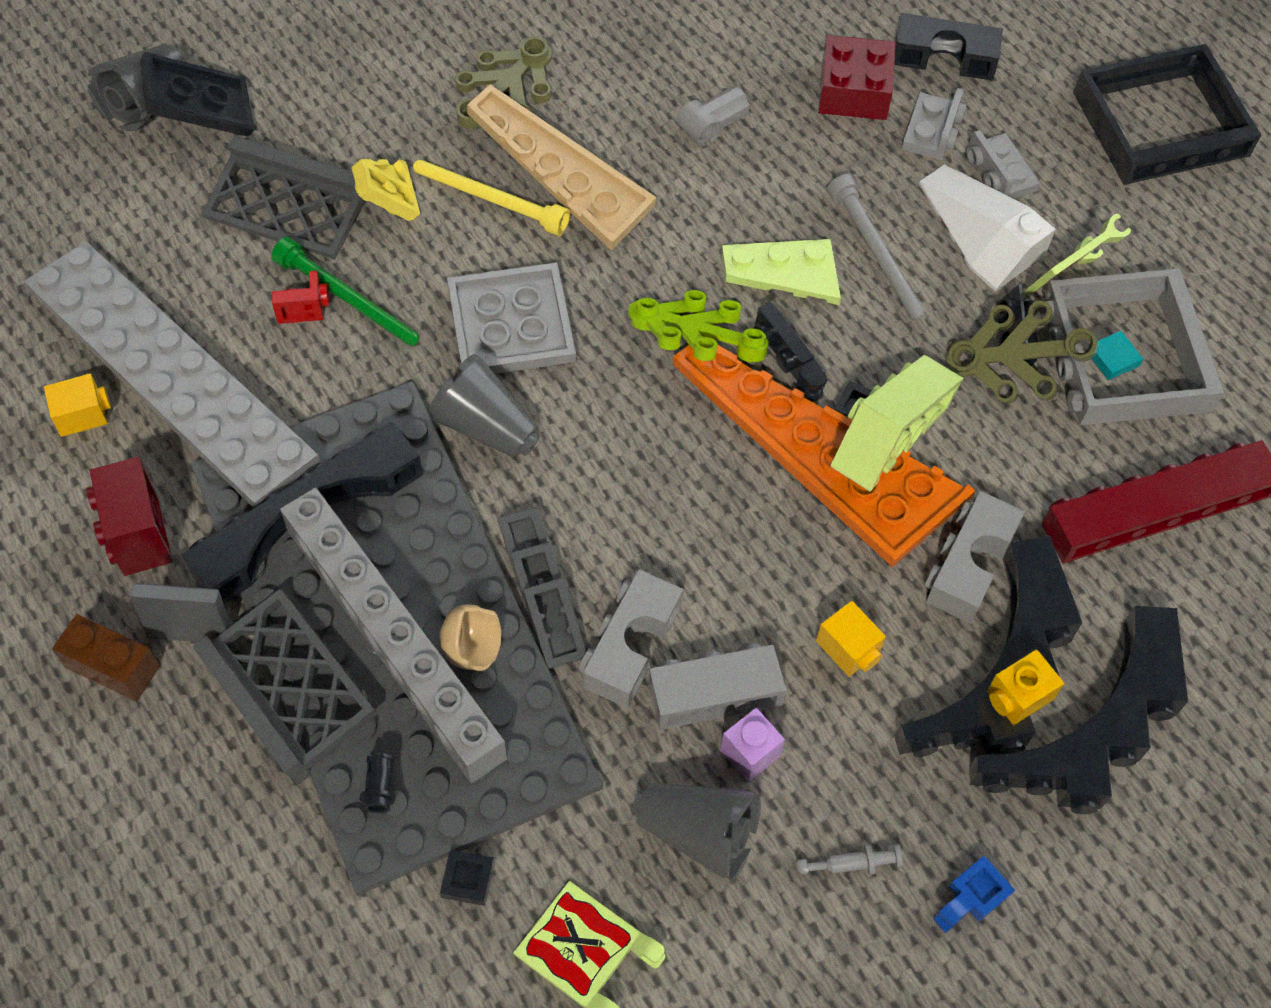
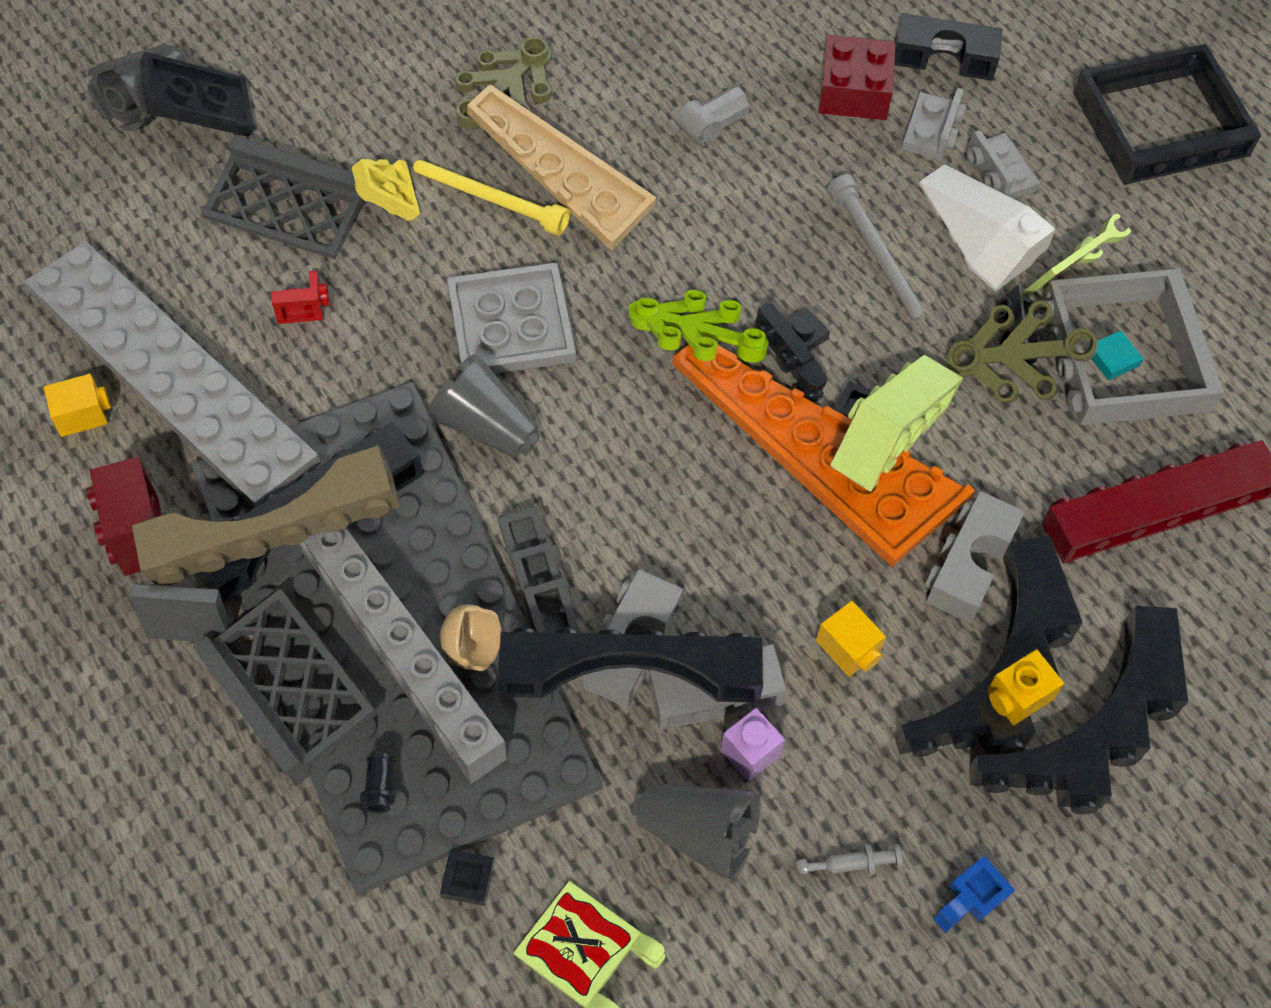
reddish brown brick [52,614,160,702] -> none
green piece [271,236,419,346] -> none
yellowish green wing [721,239,841,305] -> none
none -> dark tan arch [132,446,400,585]
none -> black arch [498,628,763,703]
none -> black plate [786,307,830,351]

